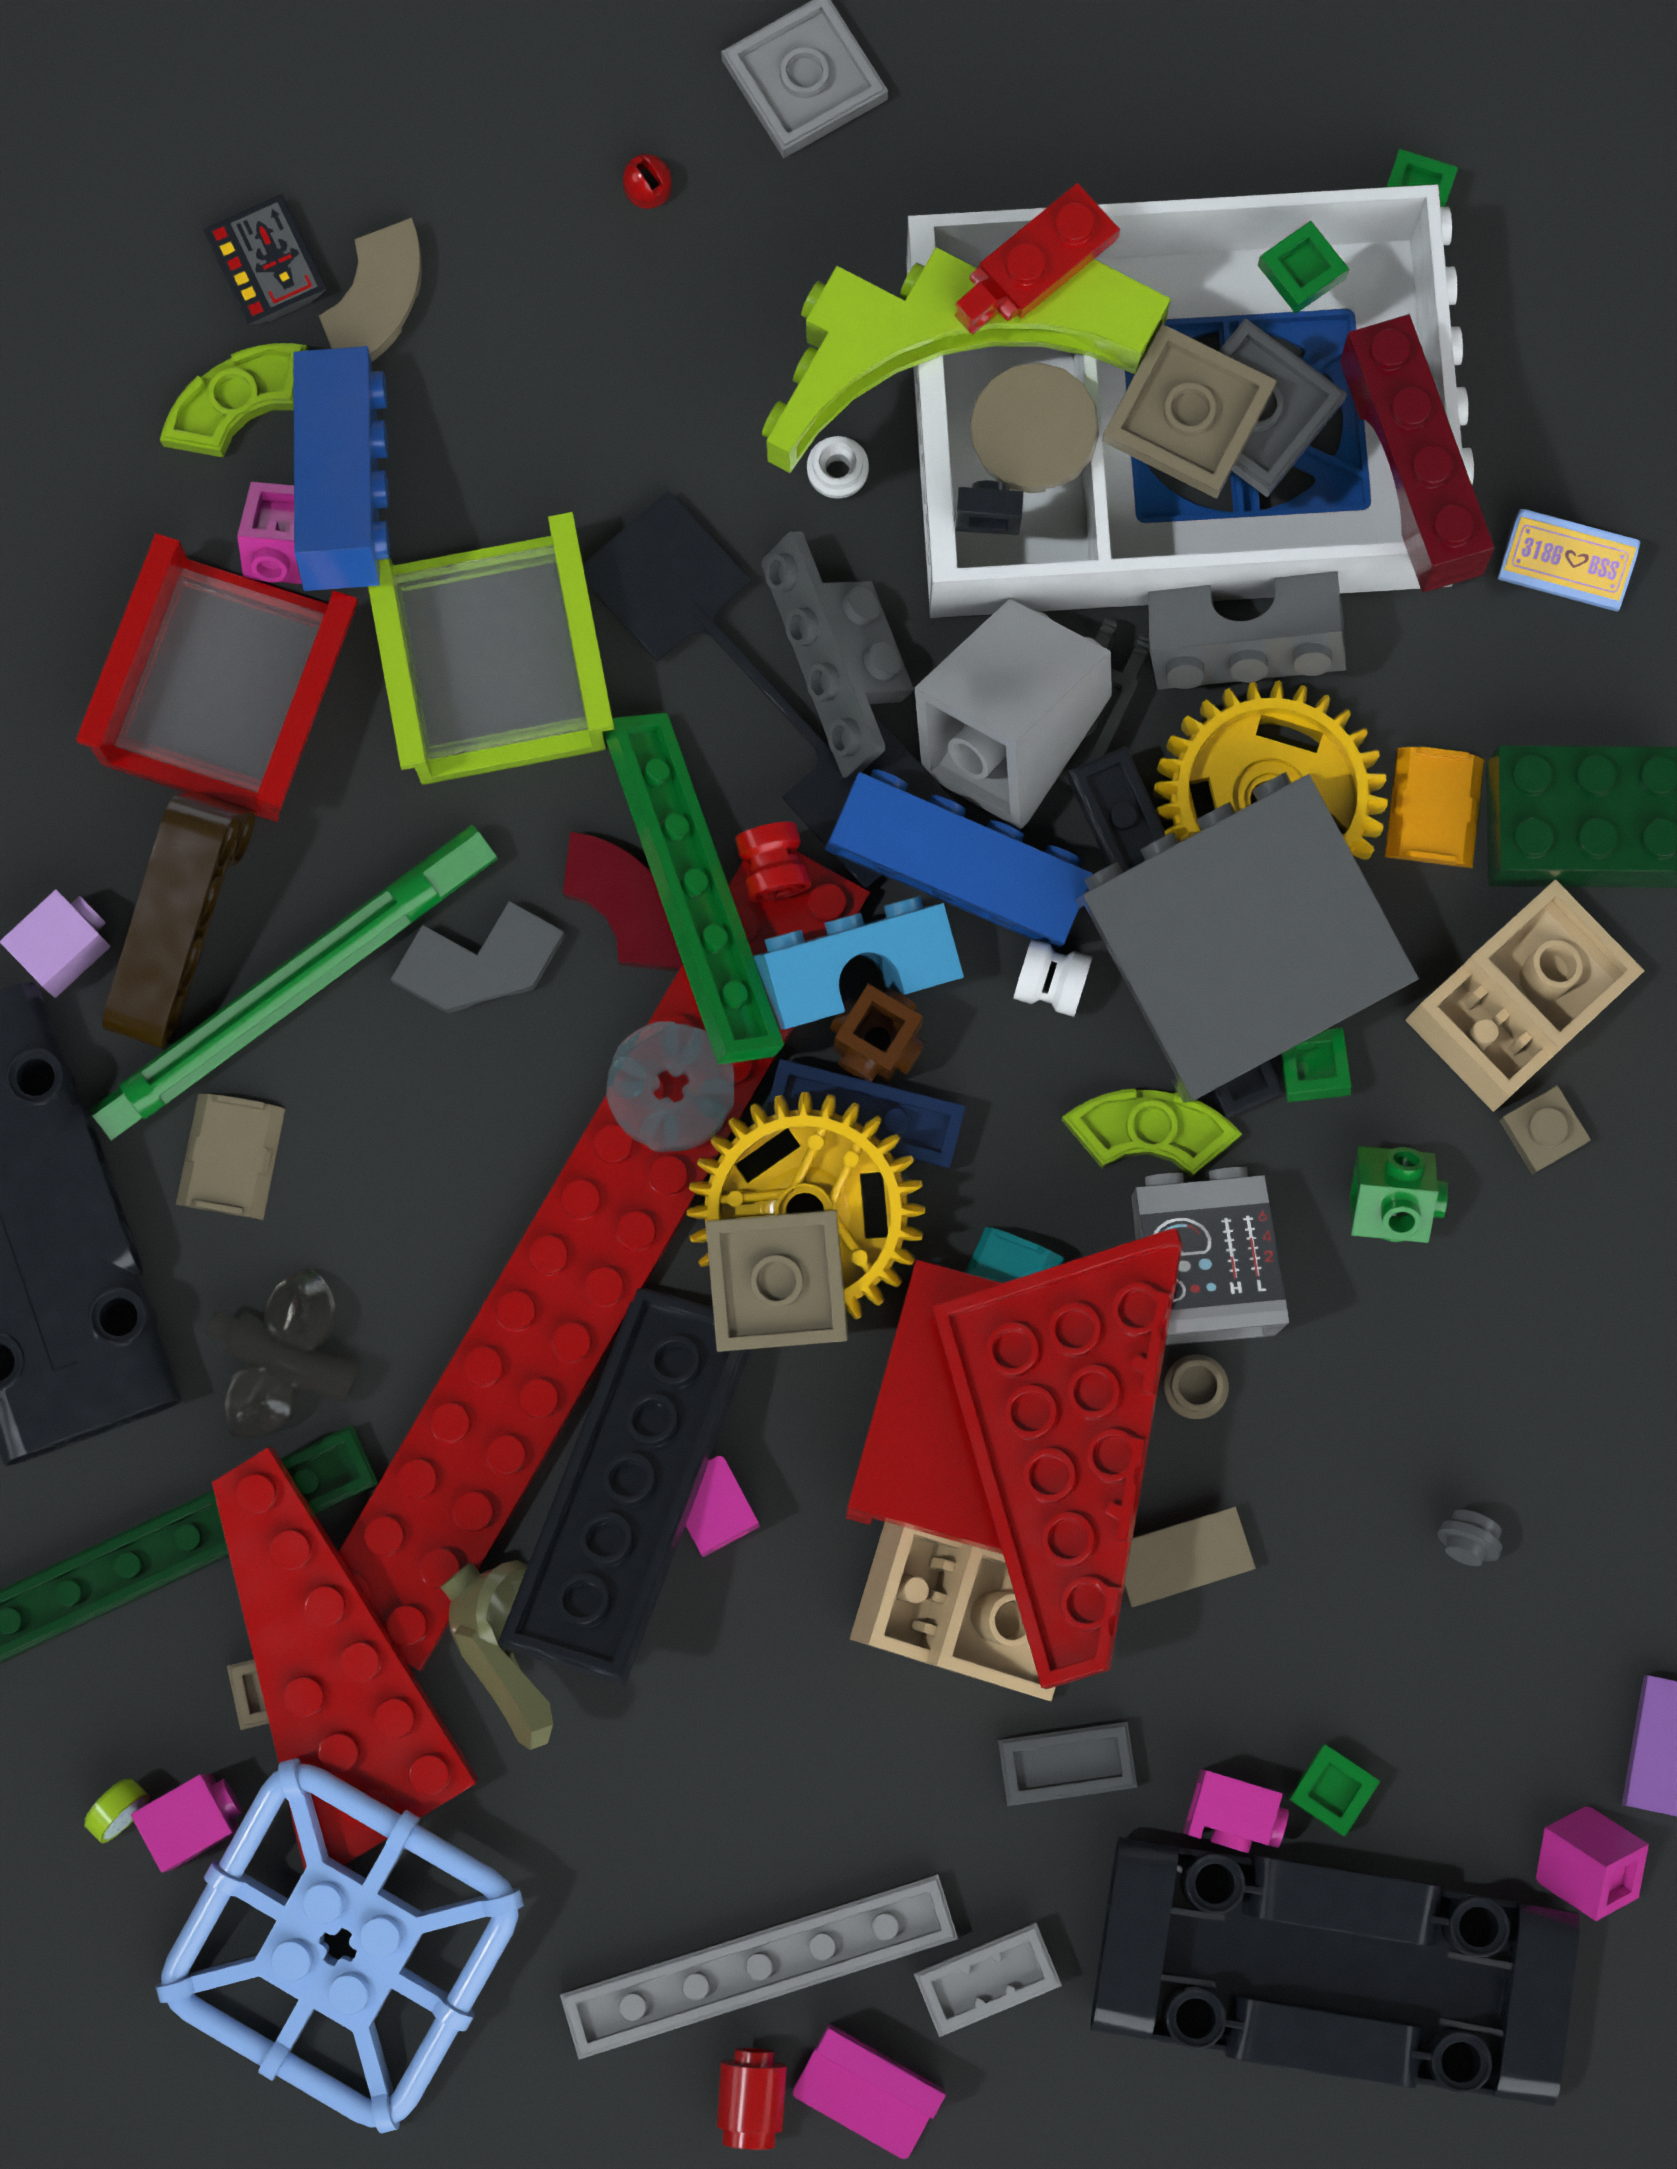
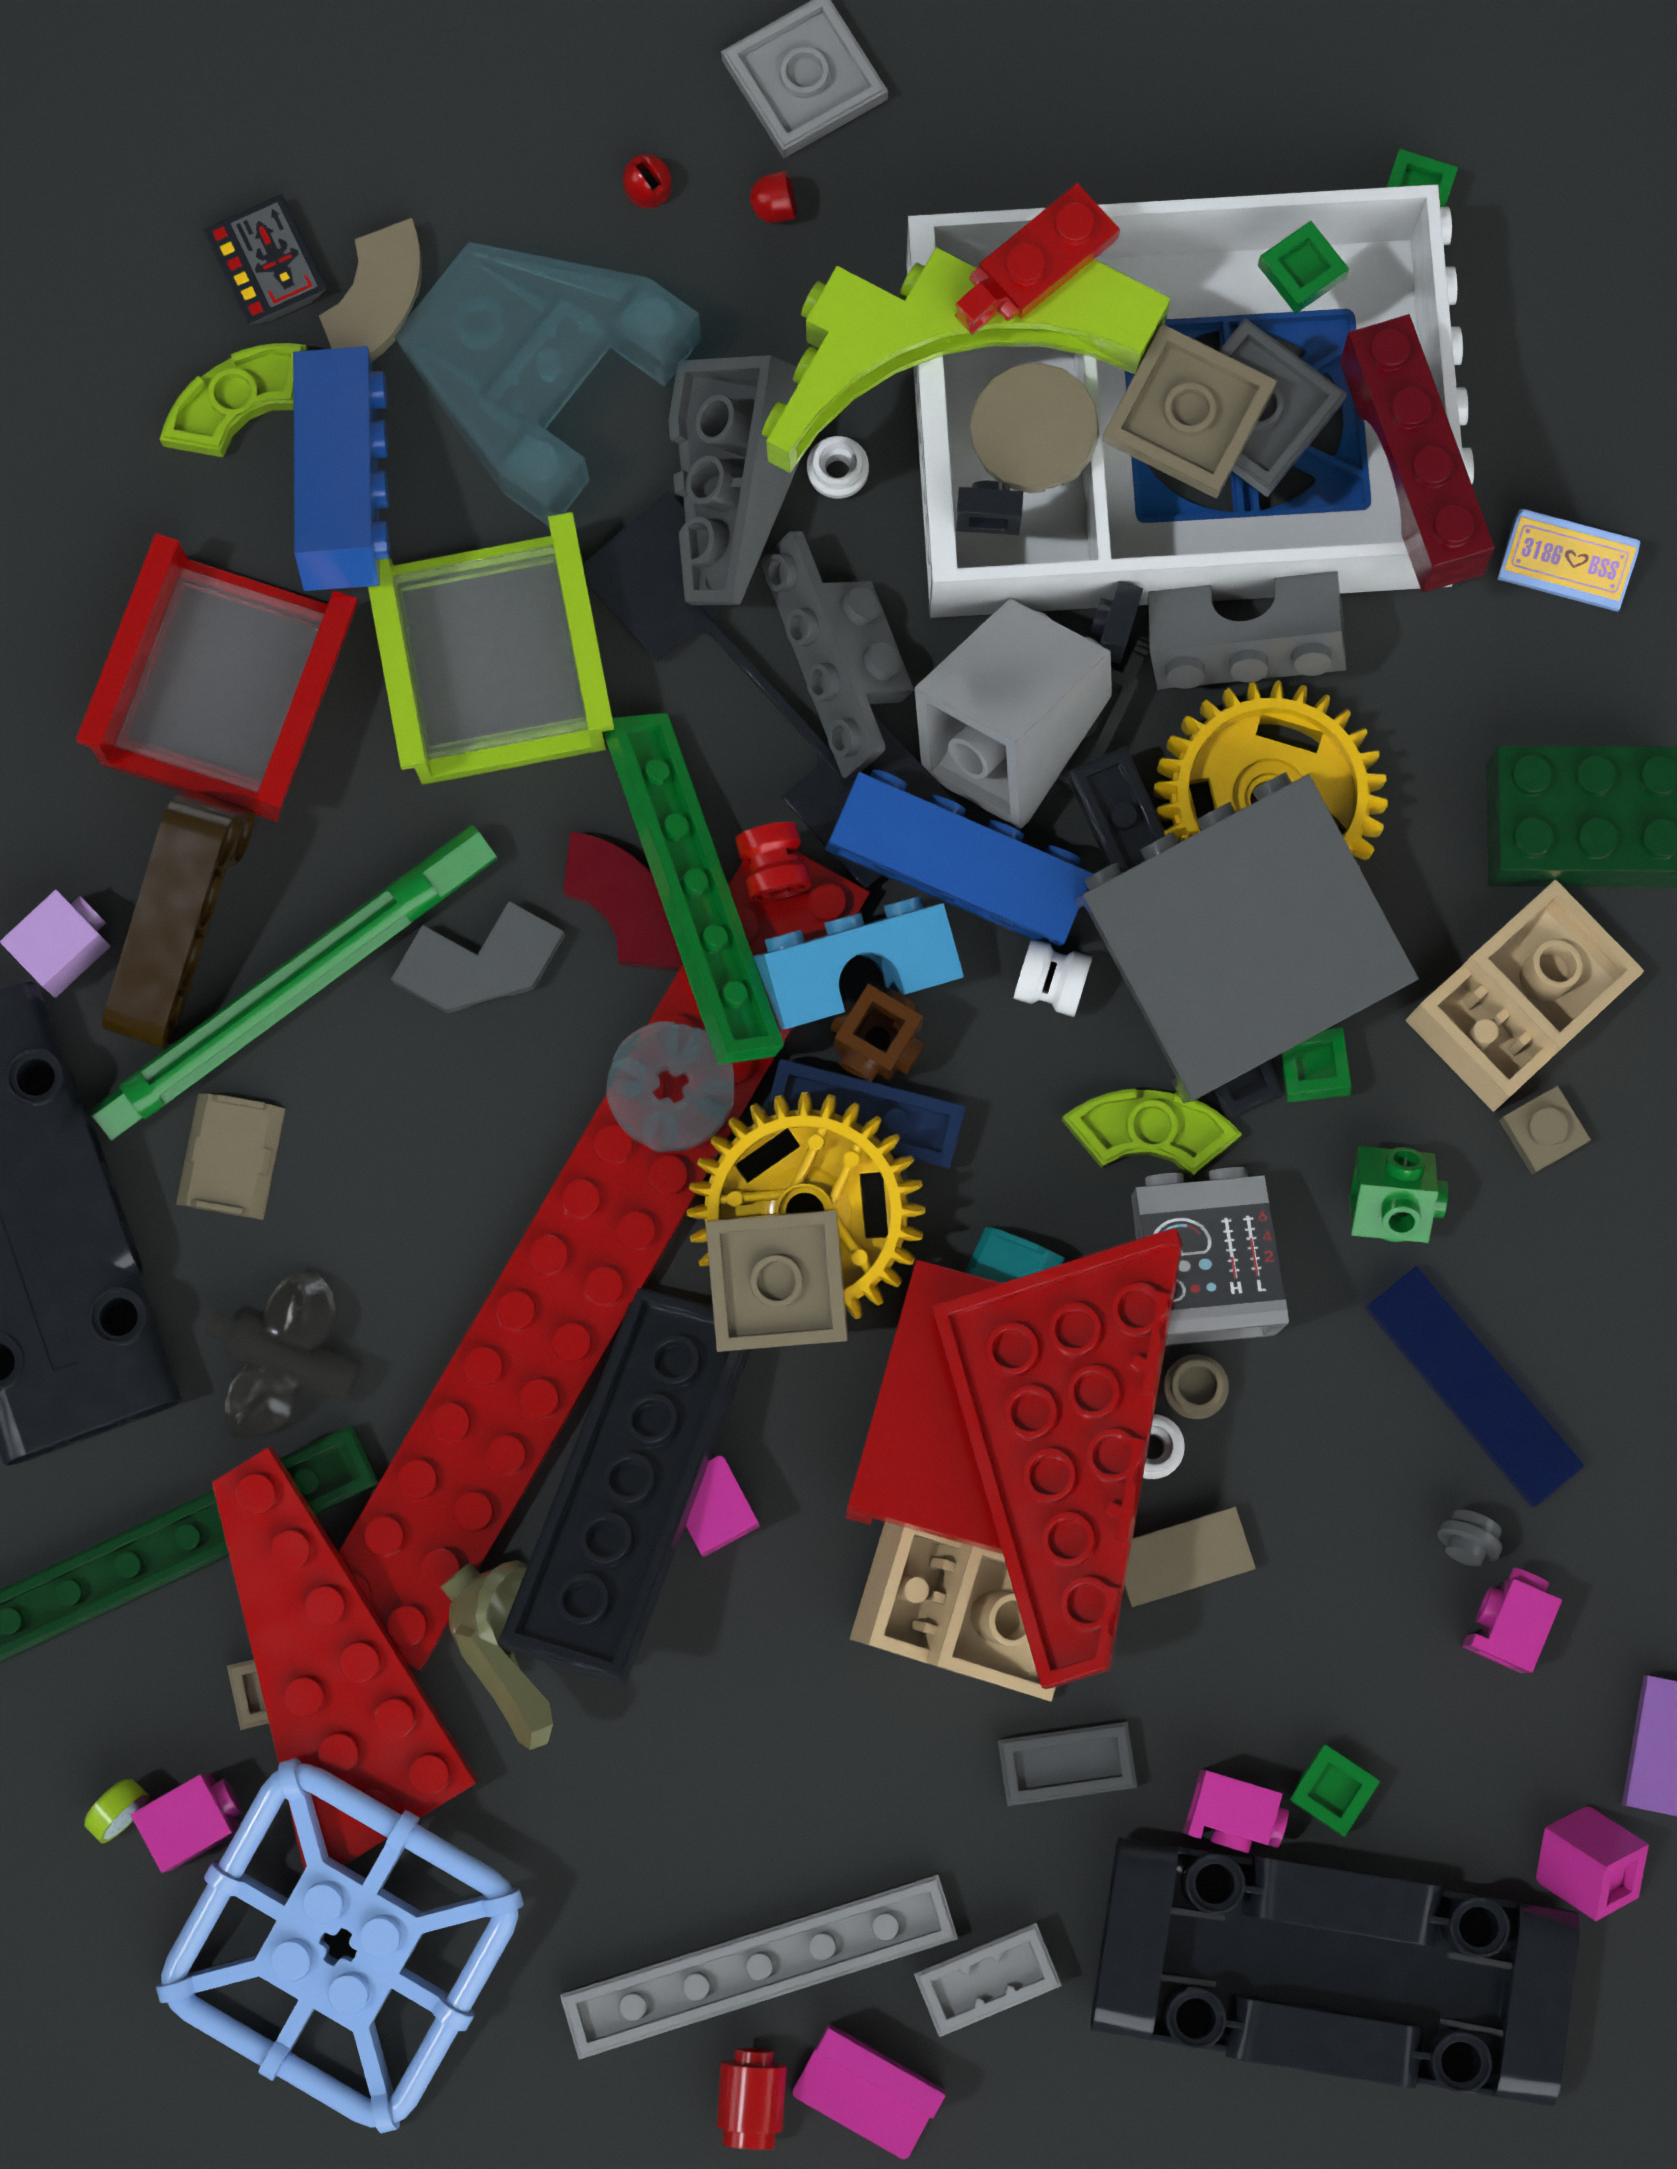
dark pink bracket [237,482,302,584] -> none
light orange piece [1385,747,1485,869] -> none
none -> clear light blue wedge [395,242,702,527]
none -> dark grey wedge [668,355,801,605]
none -> red hinge [750,170,797,223]
none -> black plate [1090,581,1144,664]
none -> white plate [1143,1414,1185,1479]
none -> clear blue tile [1364,1266,1584,1508]
none -> dark pink brick [1461,1567,1562,1674]

